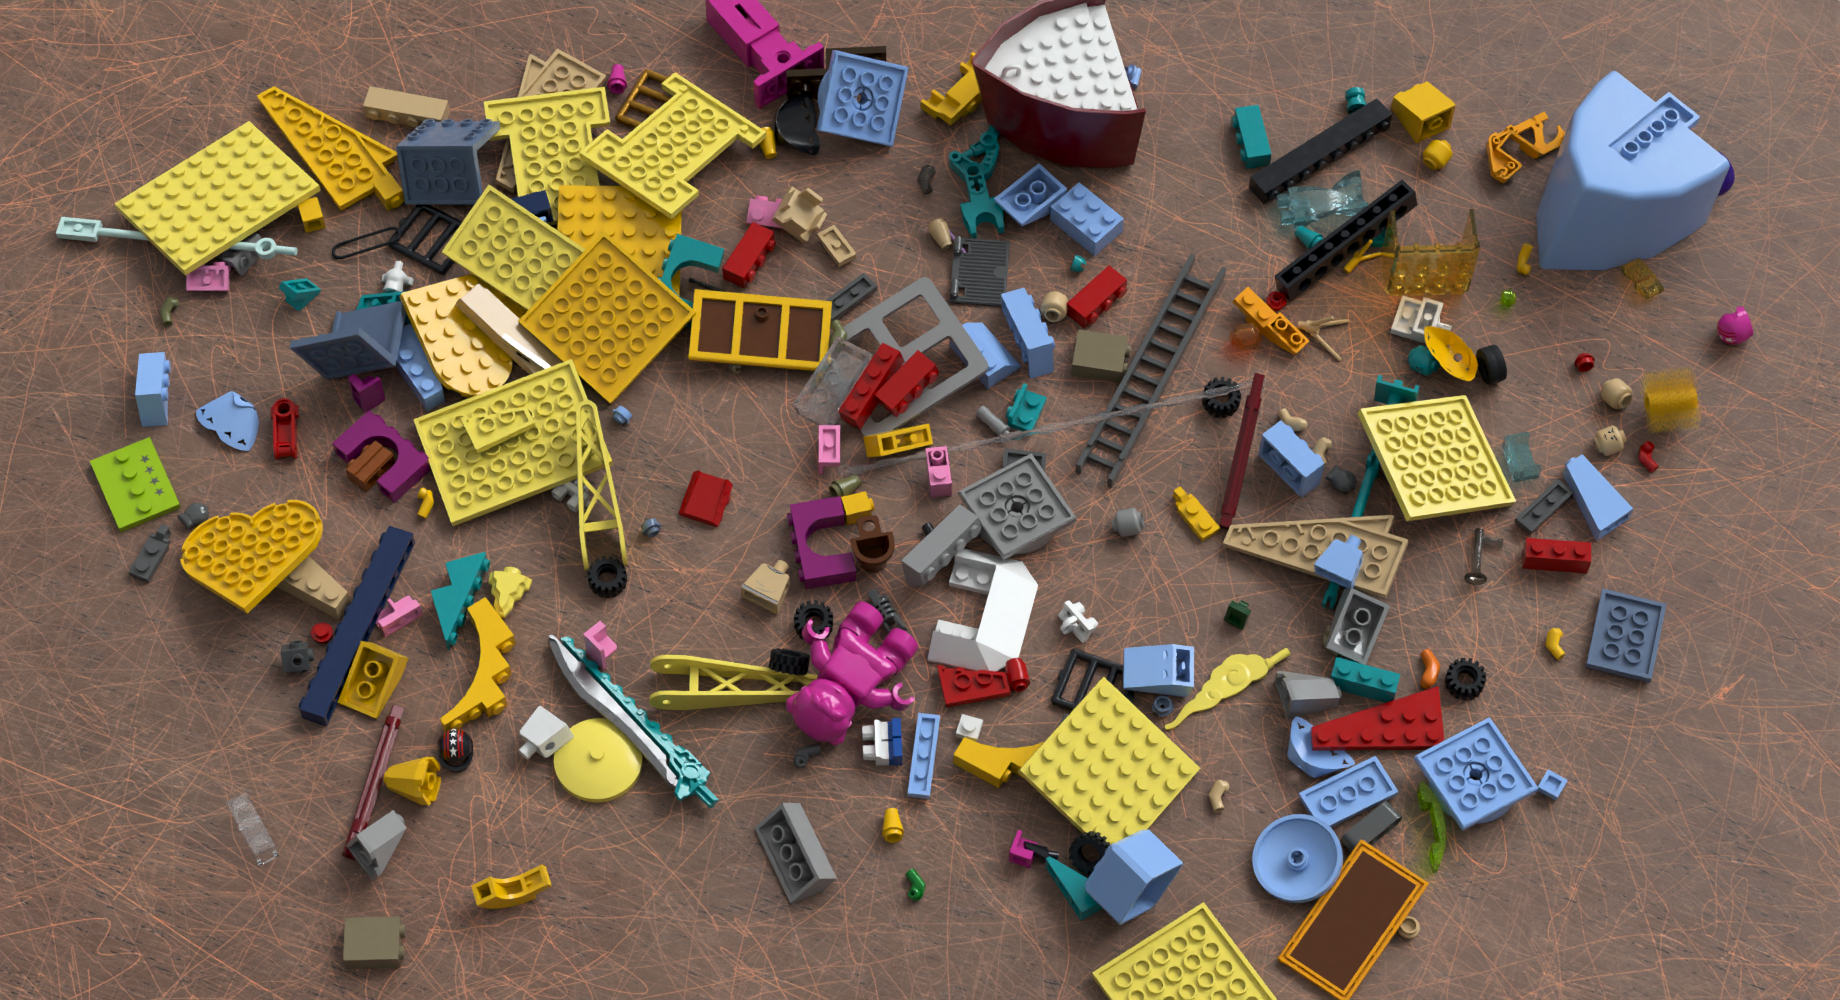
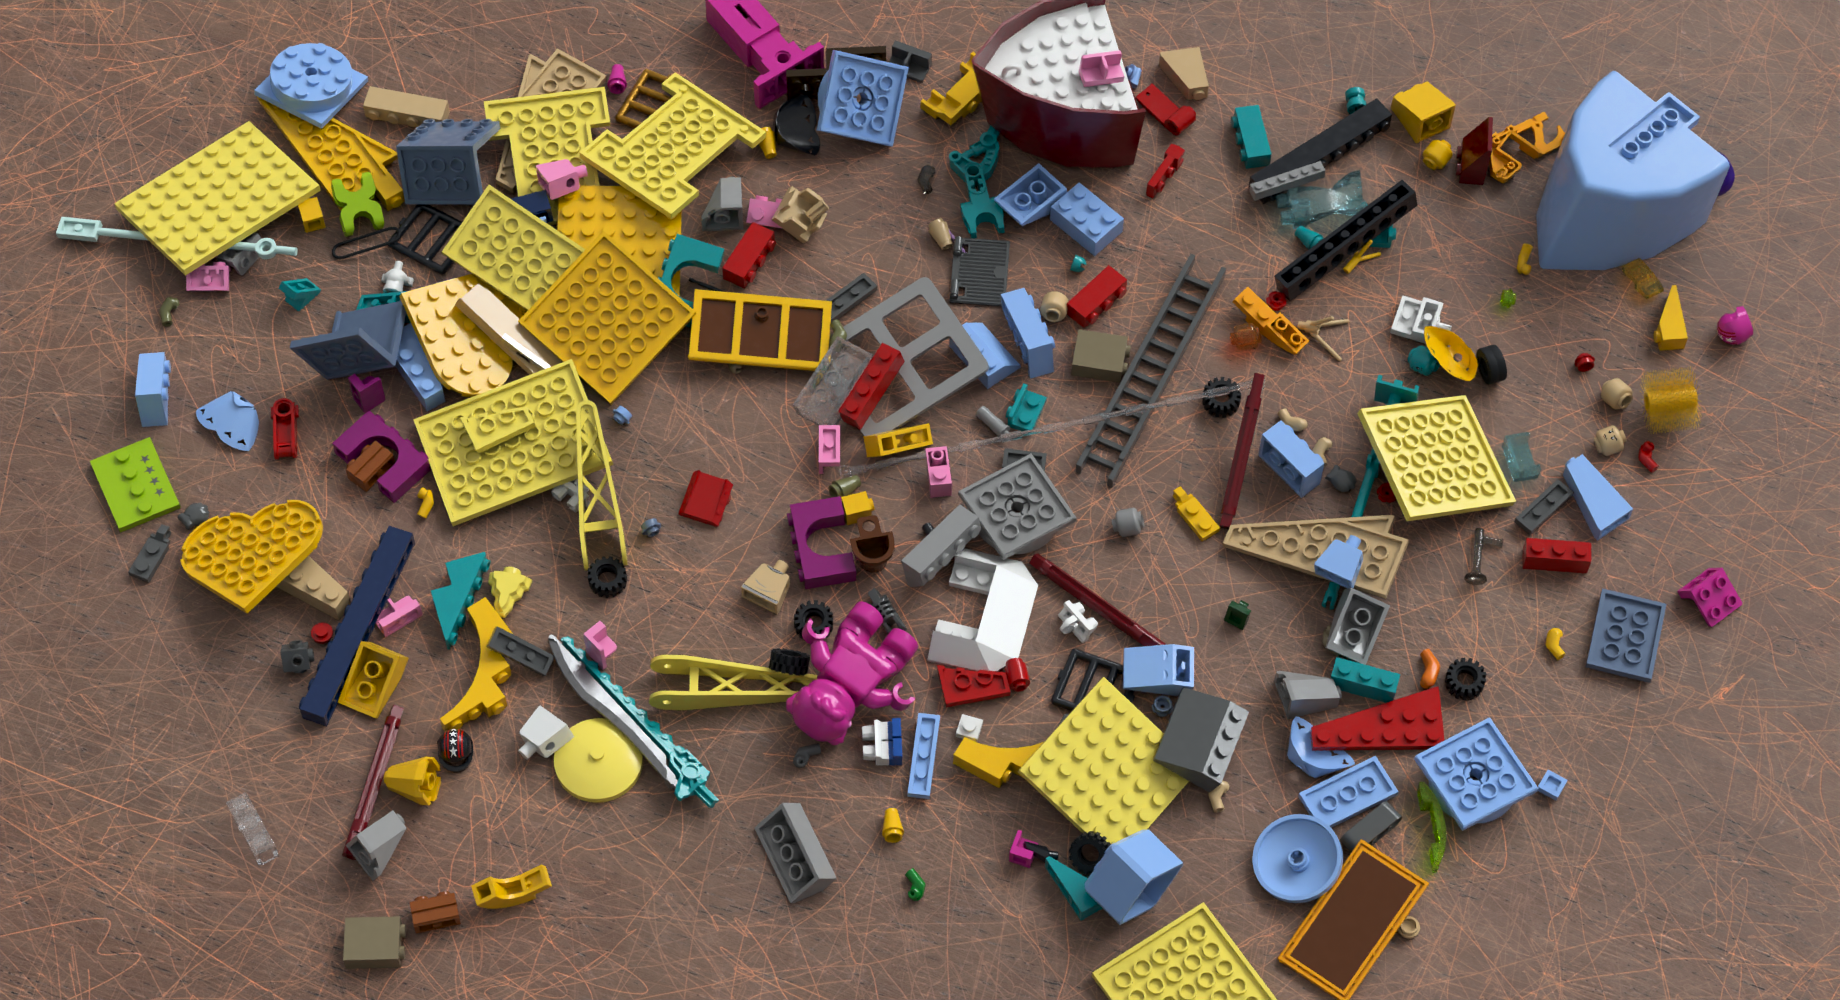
tan plate [817,225,856,267] -> none
red brick [874,350,939,417] -> none
light yellow piece [1165,648,1291,730] -> none
clear yellow windscreen [1381,209,1480,296] -> none
none -> light blue piece [254,43,368,129]
none -> lime piece [331,172,384,237]
none -> dark orange brick [410,891,461,934]
none -> dark grey plate [486,626,554,676]
none -> bright pink torso [535,159,588,200]
none -> light grey slope [701,177,743,231]
none -> tan piece [804,199,829,223]
none -> dark grey panel [889,40,932,83]
none -> dark red piece [1029,553,1166,646]
none -> bright pink panel [1078,50,1124,87]
none -> red door [1135,83,1196,136]
none -> red plate [1146,144,1185,199]
none -> dark grey slope [1153,687,1249,793]
none -> tan slope [1159,47,1209,100]
none -> light grey piece [1249,161,1326,201]
none -> red plate [1376,483,1396,503]
none -> dark red slope [1456,117,1493,185]
none -> yellow slope [1654,285,1688,351]
none -> dark pink bracket [1677,568,1742,627]

